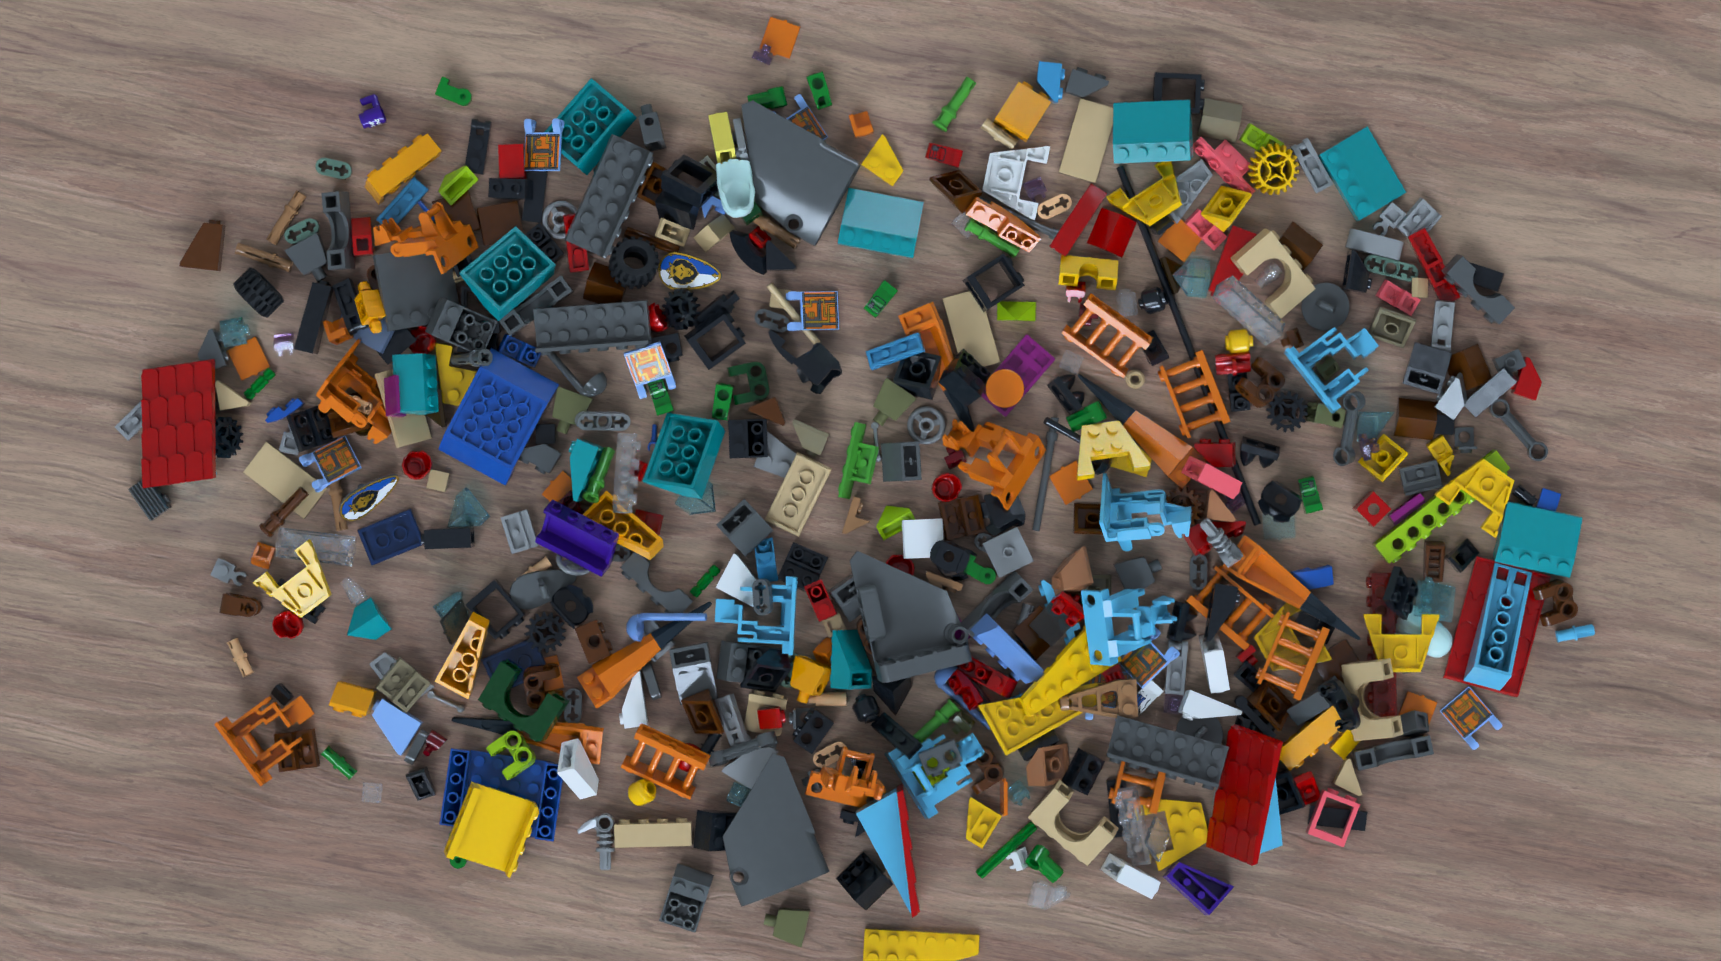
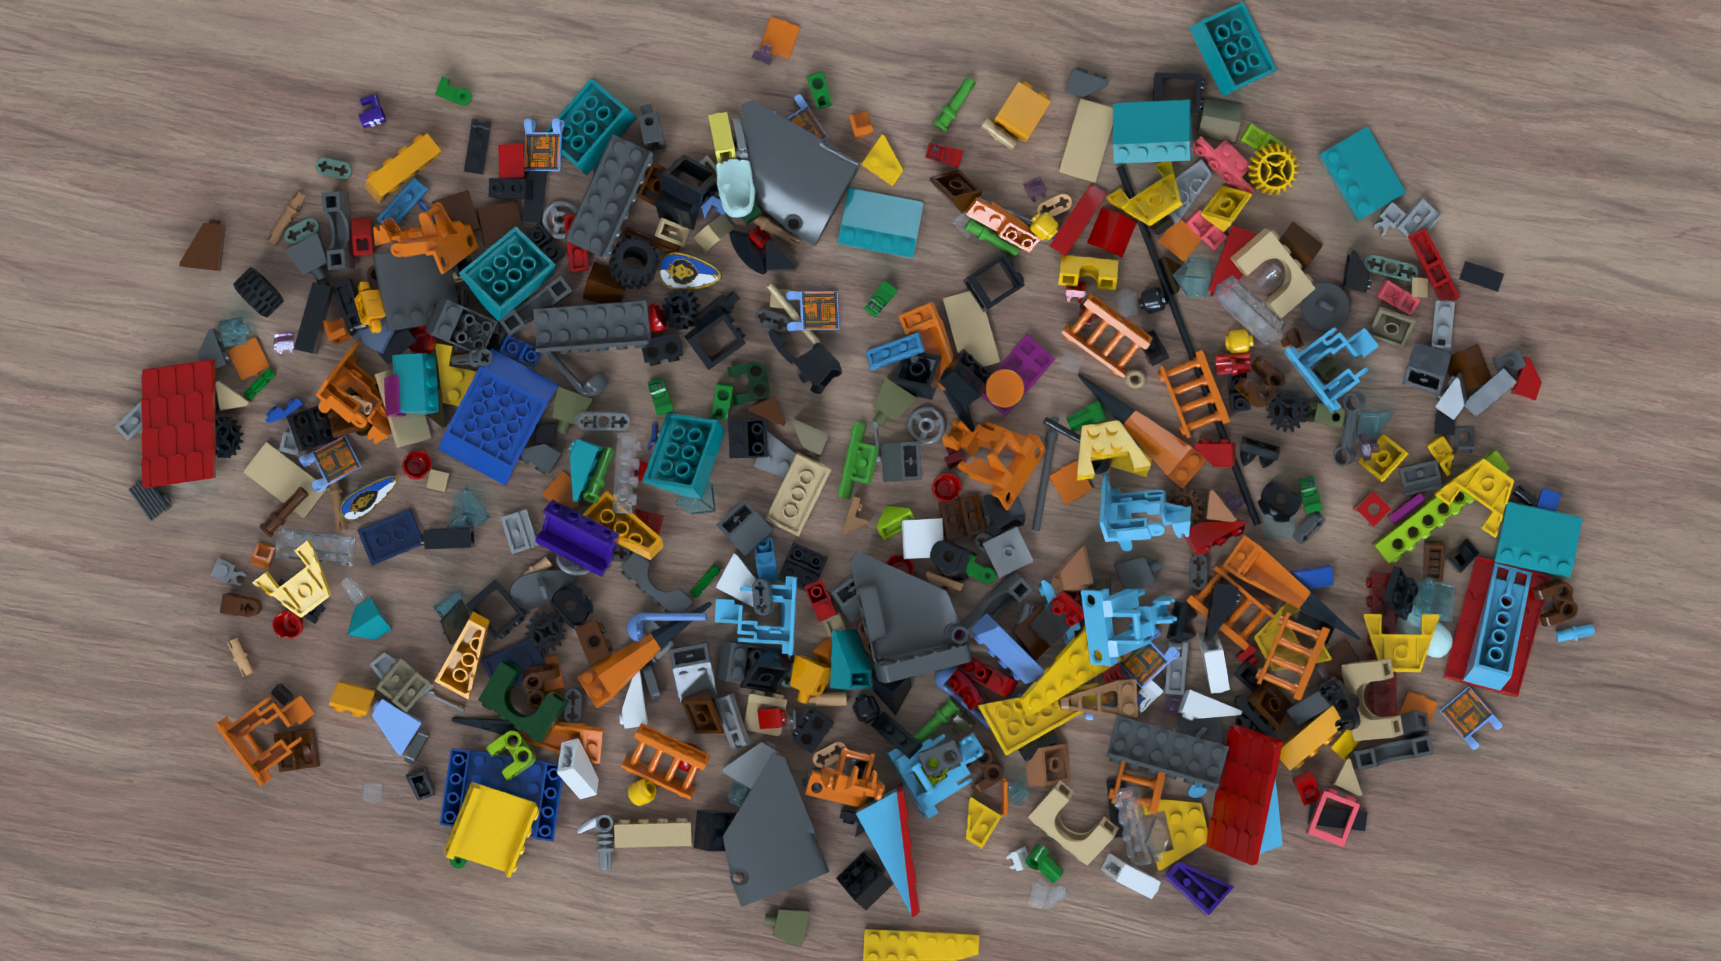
medium nougat pin [235,243,293,272] -> none
green pin [320,746,357,780] -> none
dark red piece [423,729,447,756] -> none
lime slope [438,165,479,205] -> none
dark red piece [558,490,585,515] -> none
flag [624,341,676,399] -> none
dark grey slope [659,864,714,932] -> none
black pin [700,734,722,754] -> none
dark grey piece [709,731,778,767] -> none
green piece [747,86,788,109] -> none
green axle [976,822,1037,878] -> none
white wing [982,146,1050,220] -> none
lime slope [997,301,1036,321] -> none
dark azure slope [1036,61,1065,104] -> none
black tile [1047,374,1085,415] -> none
black brick [1062,748,1105,796] -> none
reddish brown slope [1073,503,1103,535] -> none
coral window [1181,456,1243,500] -> none
light grey piece [1200,518,1244,568] -> none
black slope [1276,769,1305,815] -> none
light grey plate [1290,138,1333,194] -> none
light grey beam [1345,229,1404,261] -> none
reddish brown slope [1394,398,1437,440] -> none
dark grey arch [1441,254,1515,325] -> none
dark grey piece [1489,399,1548,461] -> none
none -> yellow head [1030,212,1059,241]
none -> medium azure piece [1188,782,1207,798]
none -> teal slope [1189,2,1277,97]
none -> dark grey beam [1293,511,1326,544]

